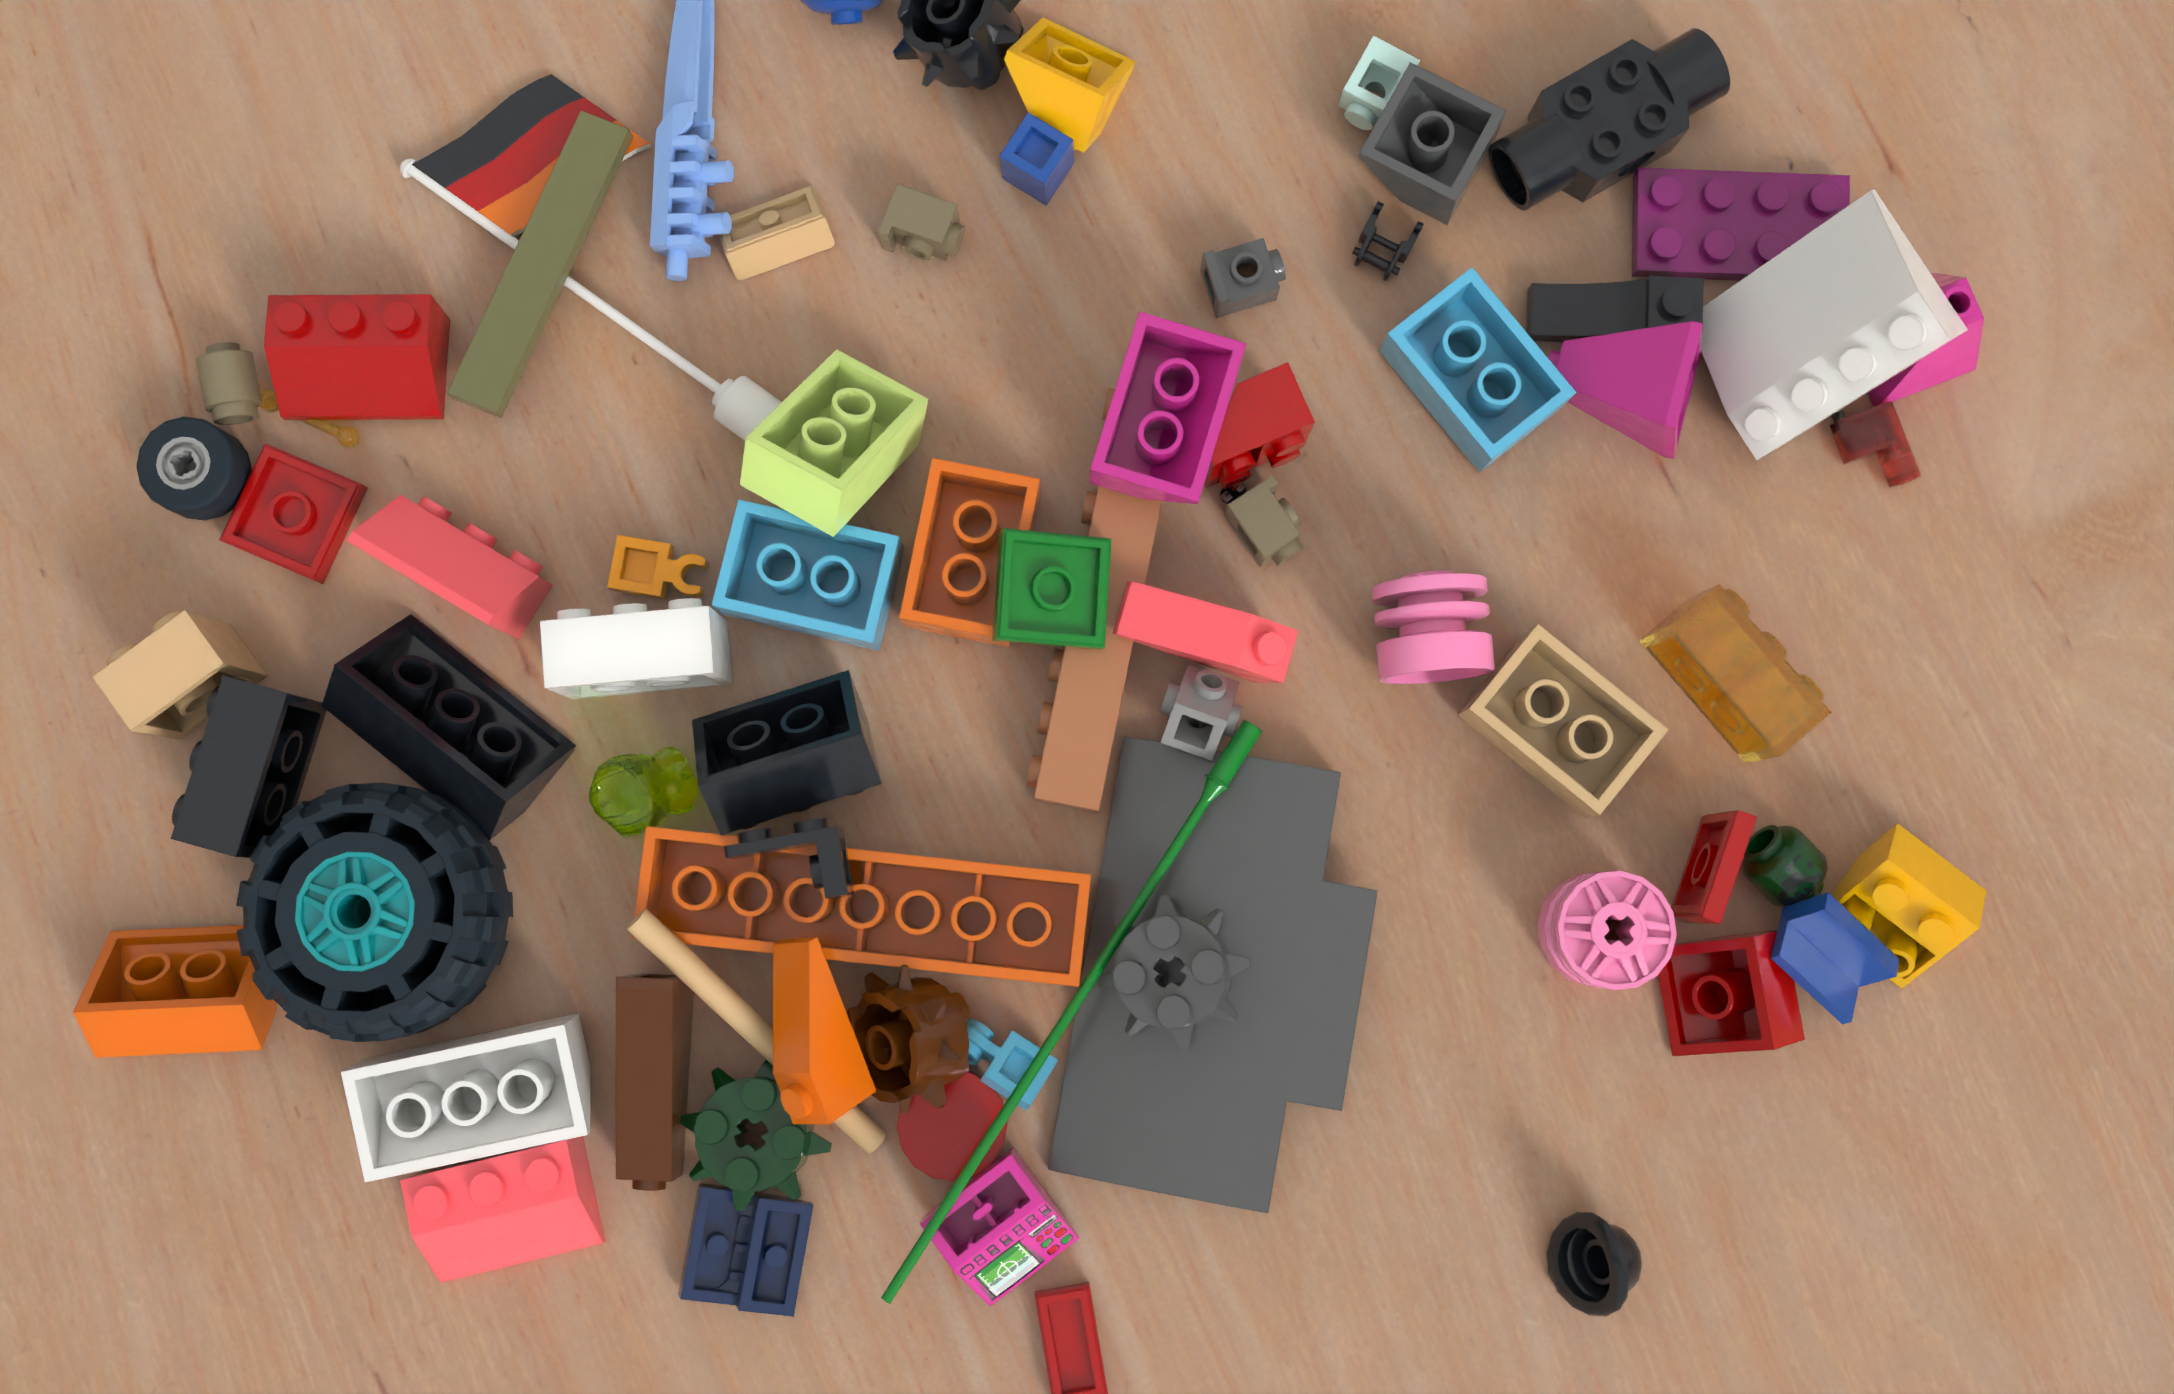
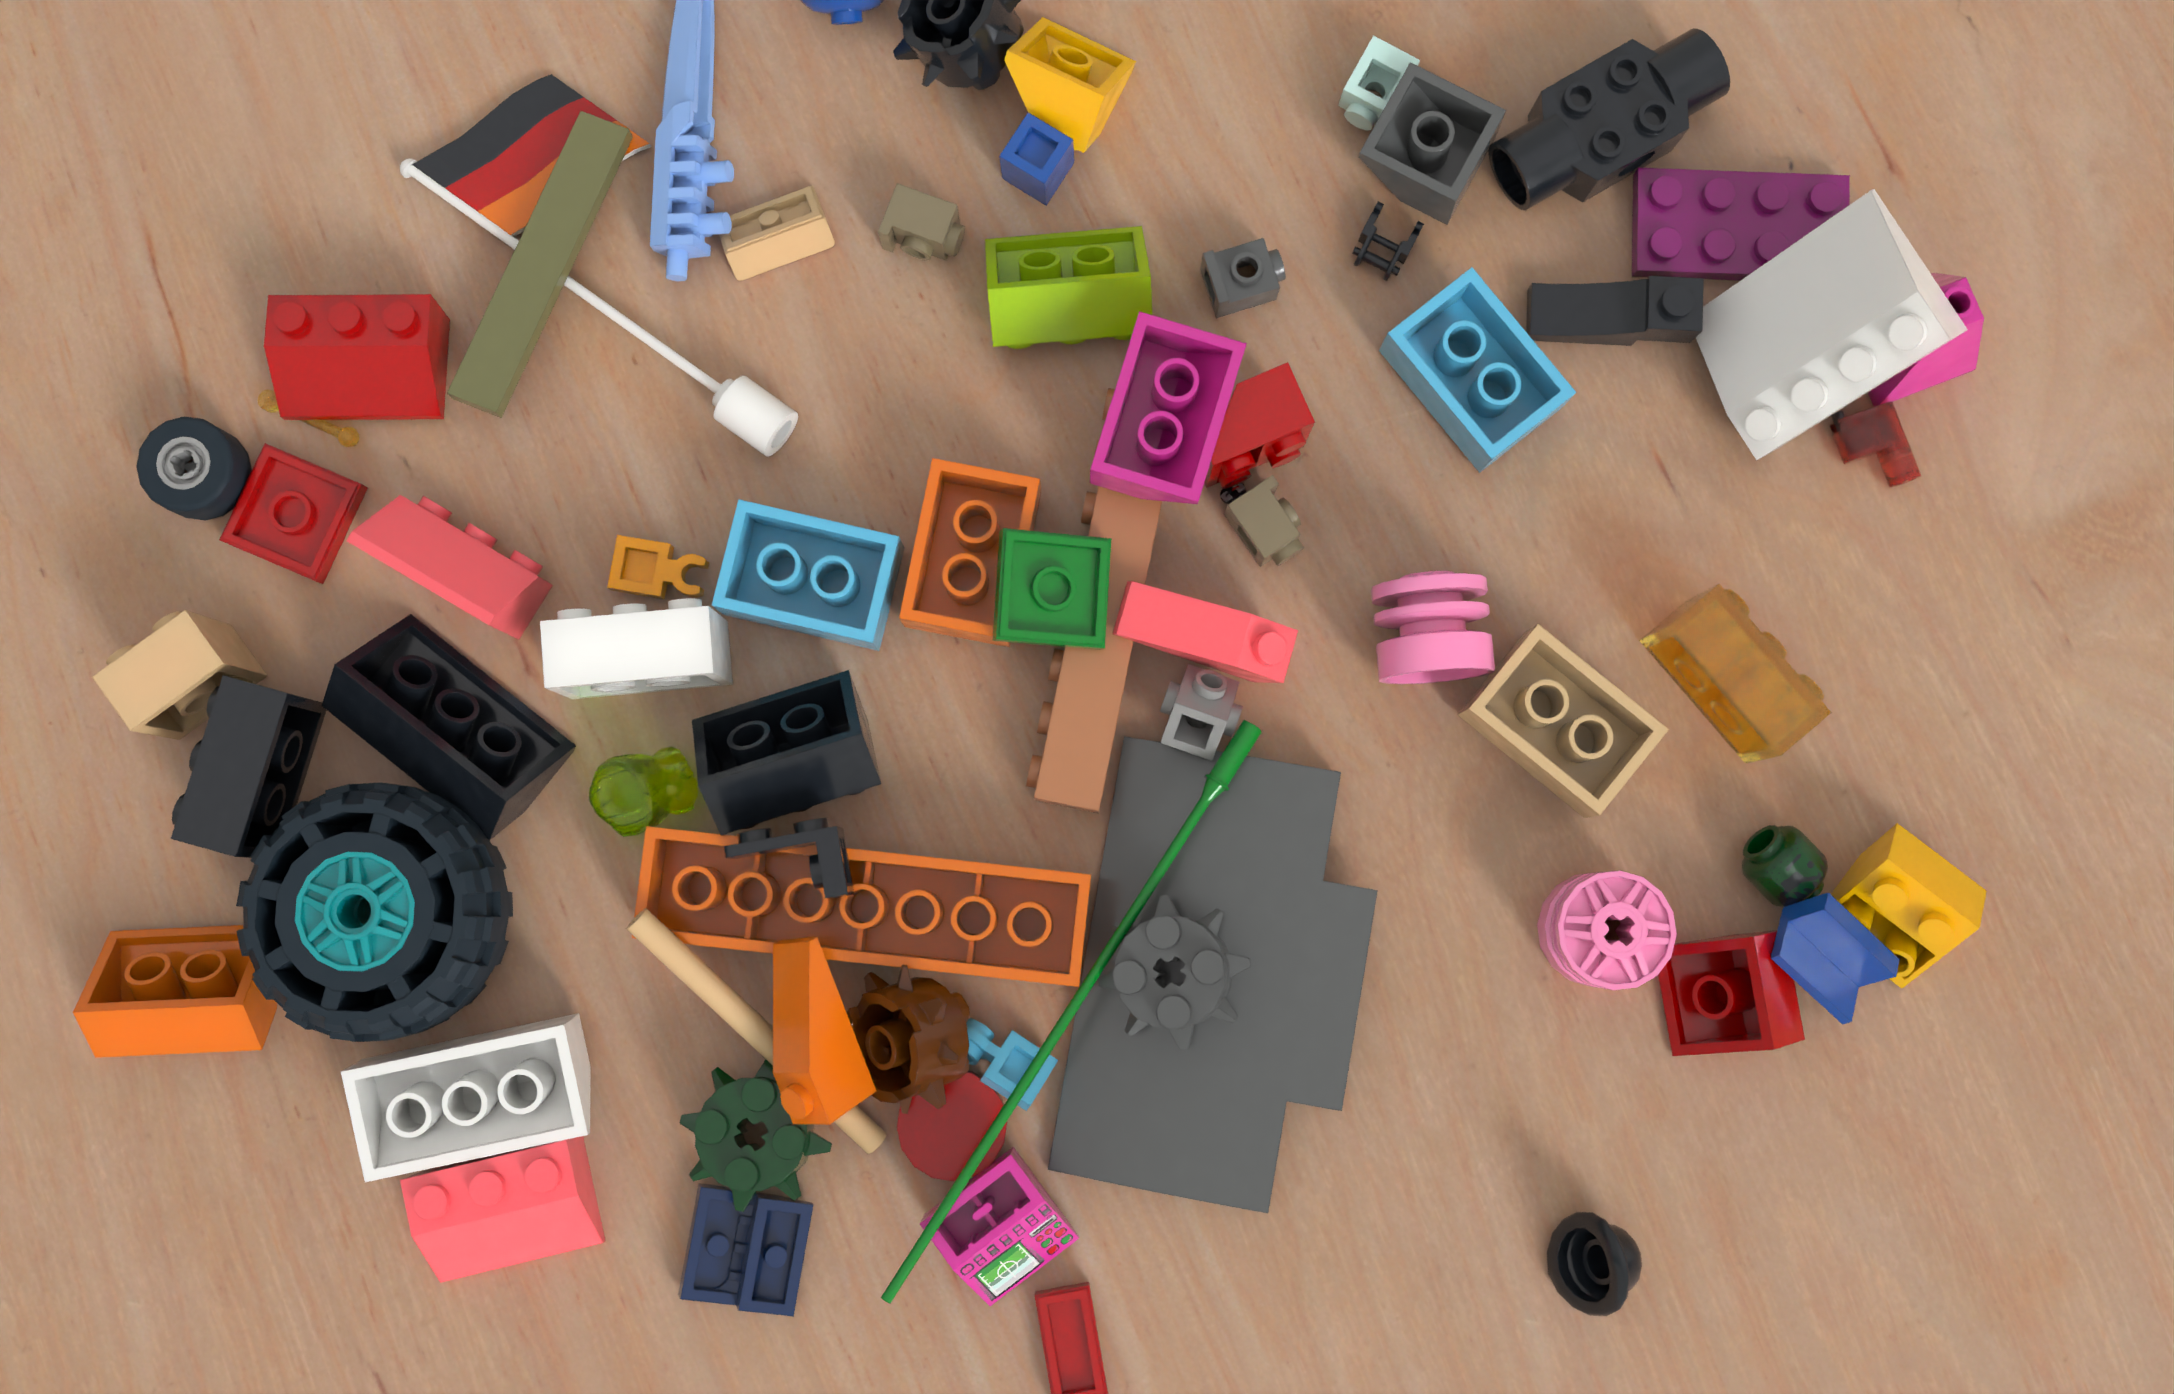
dark tan brick [196,342,262,425] -> none
reddish brown slope [616,973,694,1191] -> none
yellowish green brick [740,349,929,537] -> none
dark pink slope [1548,321,1703,459] -> none
red tile [1671,810,1757,924] -> none
none -> lime slope [985,226,1153,349]

